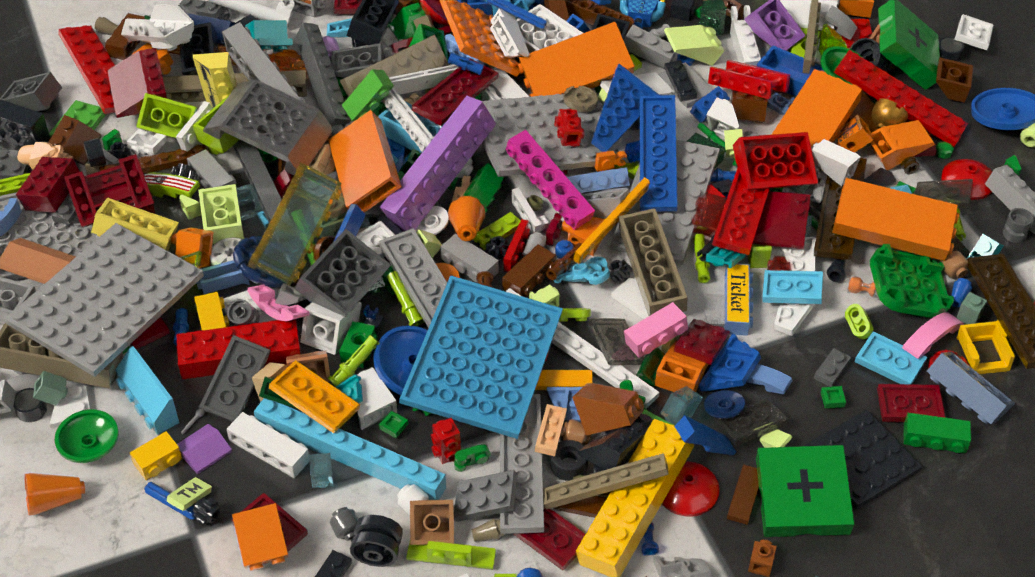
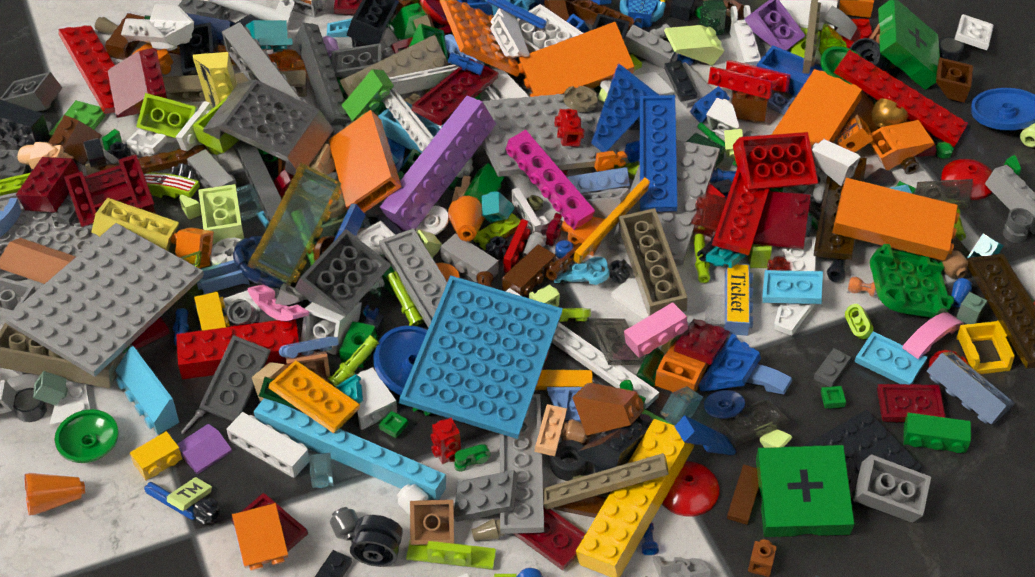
none -> medium blue plate [279,336,339,358]
none -> teal slope [482,191,514,223]
none -> light grey brick [853,454,931,523]

